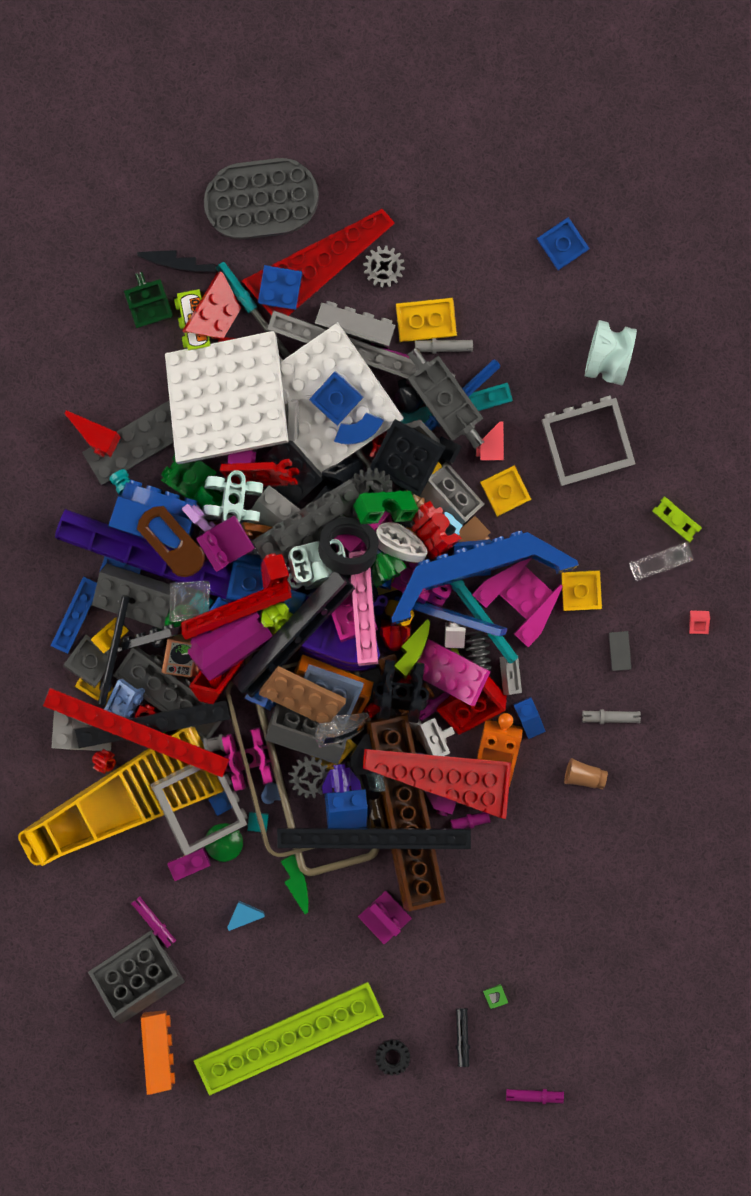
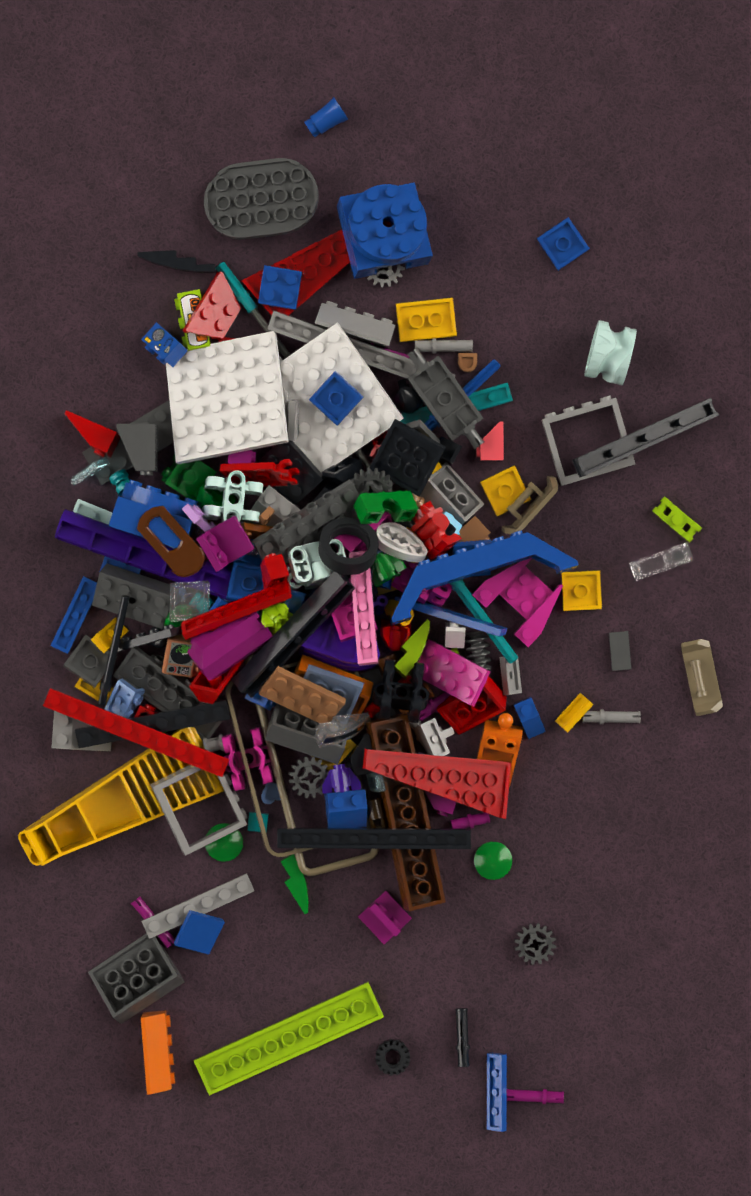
red gear [92,749,116,774] -> none
dark green plate [124,272,173,329] -> none
magenta brick [167,847,211,881] -> none
blue plate [208,791,232,816] -> none
dark azure slope [227,901,265,931] -> none
blue tile [334,412,384,444] -> none
bright green slope [483,984,508,1009] -> none
medium nougat plant [564,758,608,789] -> none
coral slope [689,611,710,634] -> none
none -> clear light blue tile [71,457,109,485]
none -> light aqua plate [73,499,112,524]
none -> dark grey slope [116,424,158,476]
none -> blue brick [141,322,188,367]
none -> light grey plate [141,873,254,939]
none -> blue tile [174,910,225,955]
none -> medium nougat tile [259,506,275,525]
none -> blue plant [304,97,349,138]
none -> blue piece [336,182,433,279]
none -> medium nougat tile [458,353,477,373]
none -> green dish [474,842,512,880]
none -> blue plate [487,1053,507,1132]
none -> dark tan piece [502,475,558,534]
none -> dark grey gear [515,923,556,965]
none -> yellow tile [555,693,594,733]
none -> black tile [572,398,719,478]
none -> dark tan piece [681,639,723,716]

